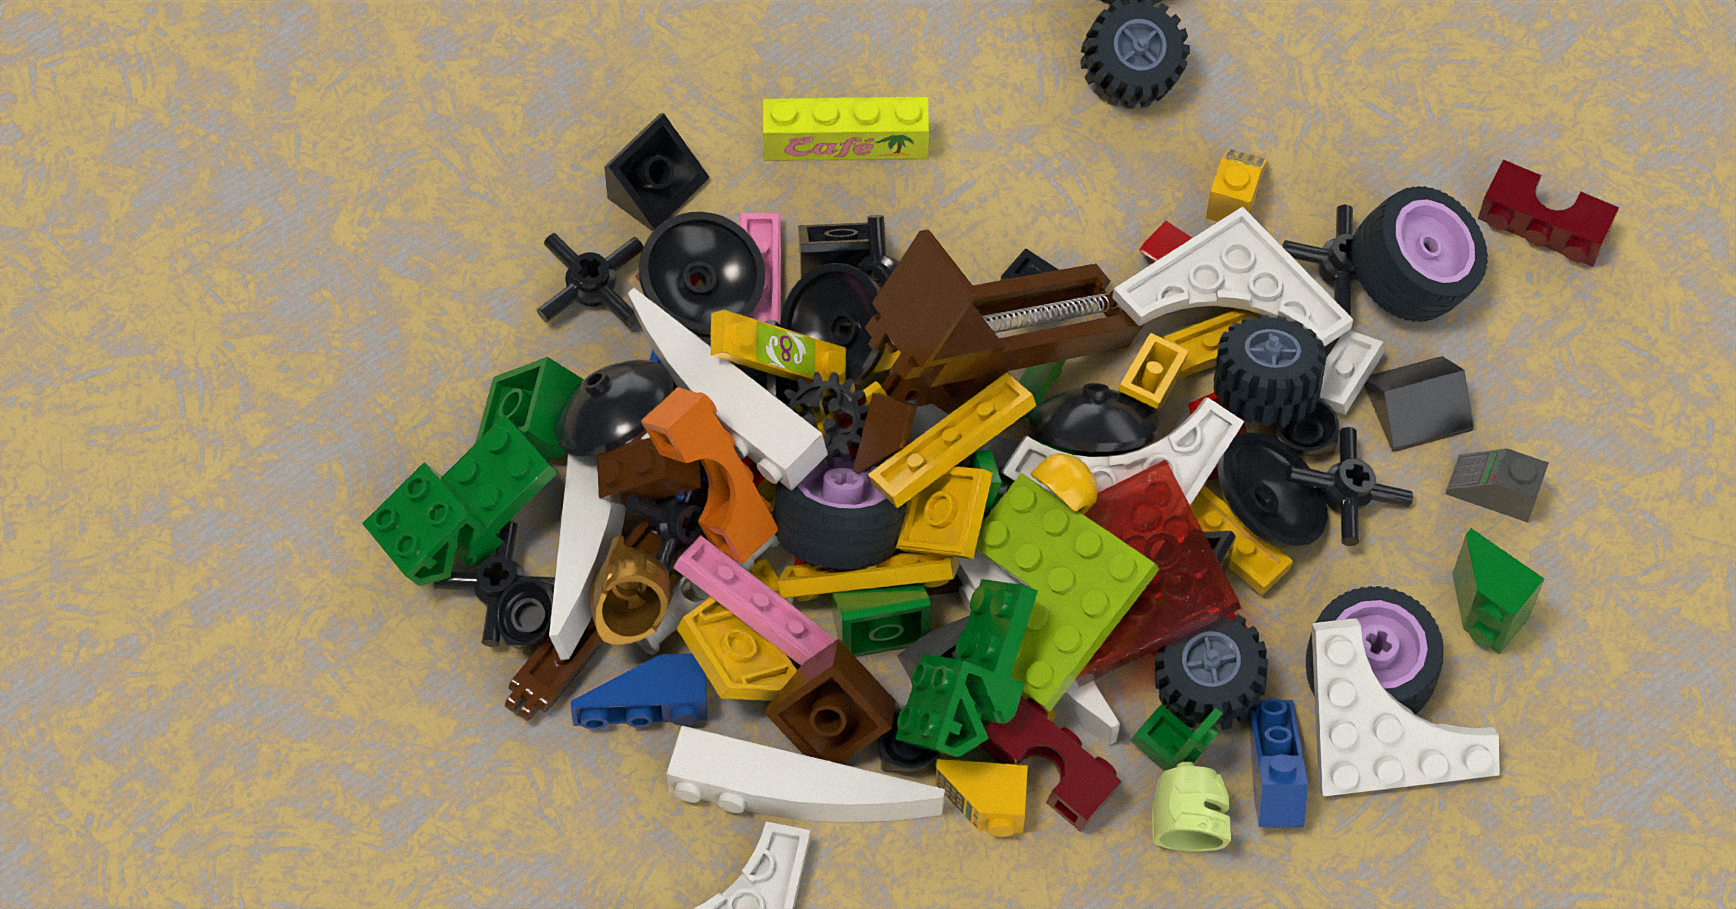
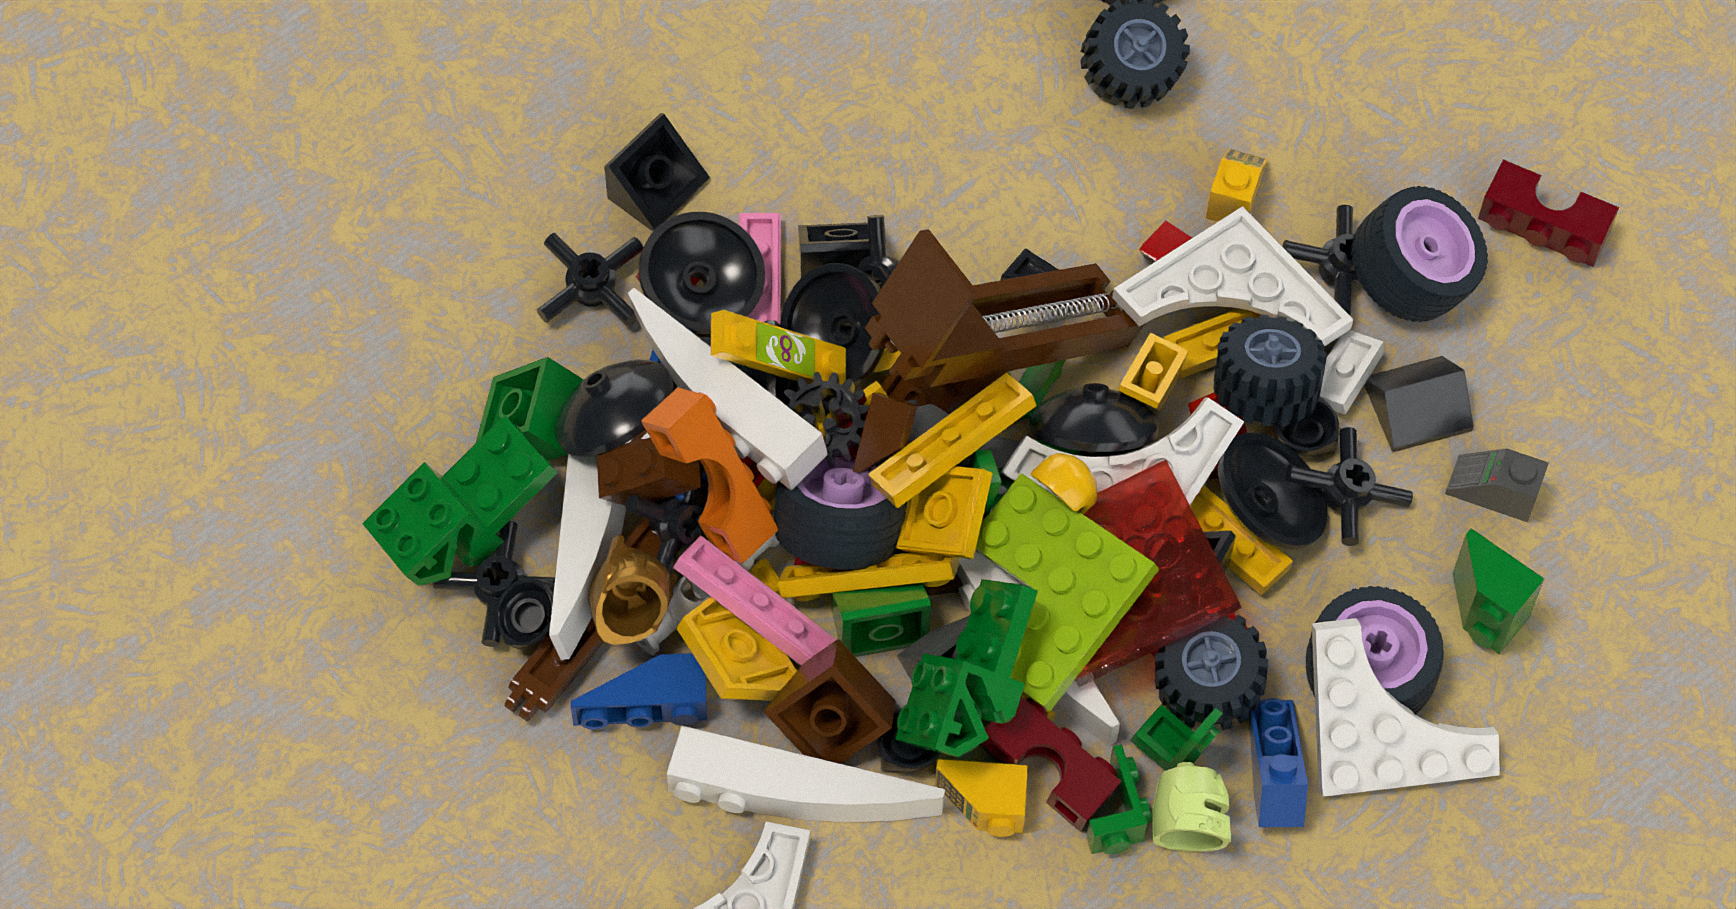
neon yellow brick [763,97,929,161] -> none
none -> green bracket [1087,744,1152,855]

